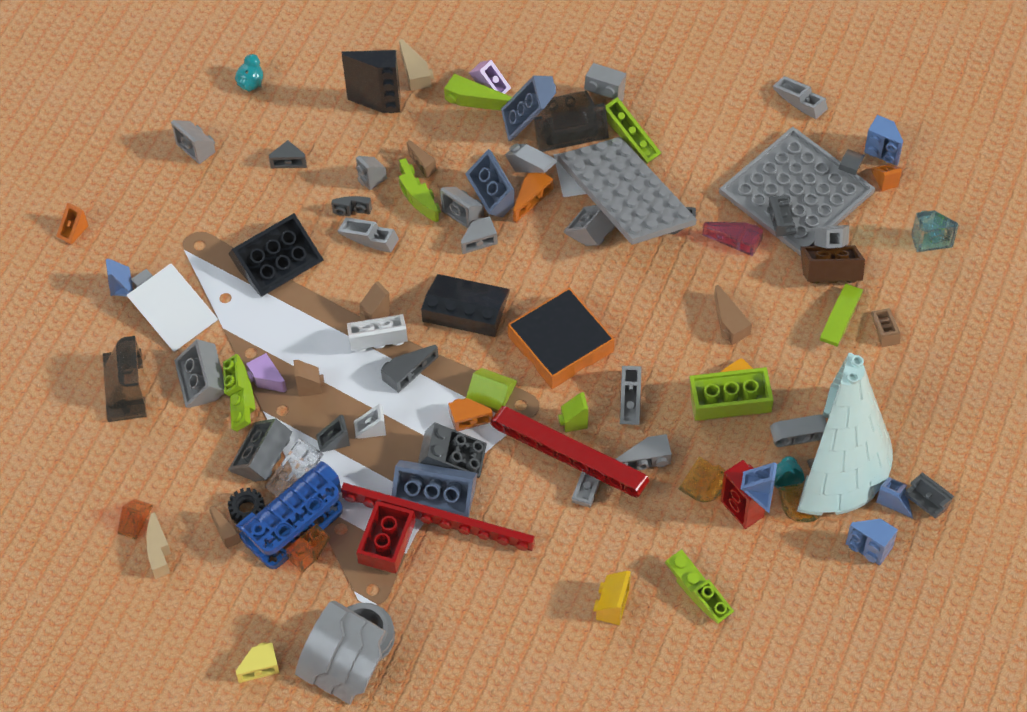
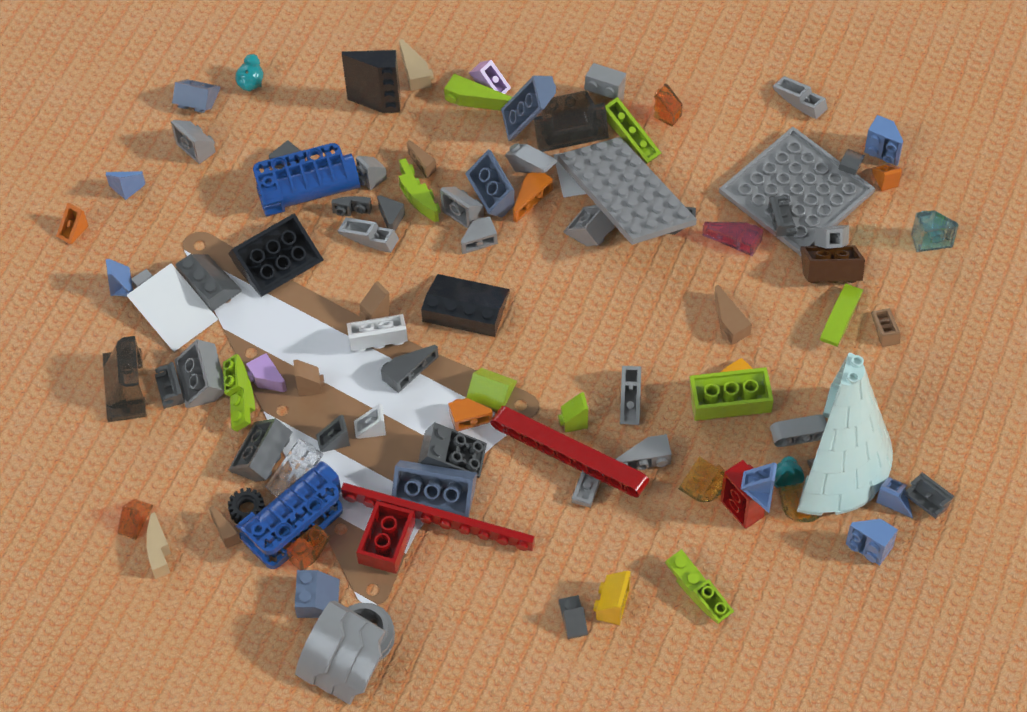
light yellow slope [236,643,280,683] -> none
black tile [508,287,615,389] -> none
none -> medium blue slope [106,171,145,200]
none -> dark grey hinge [155,362,184,409]
none -> sand blue slope [172,79,220,113]
none -> dark grey slope [175,254,242,312]
none -> blue piece [253,143,360,217]
none -> sand blue slope [295,570,340,618]
none -> dark grey slope [377,195,405,231]
none -> dark grey slope [559,595,588,639]
none -> clear orange slope [654,83,683,127]

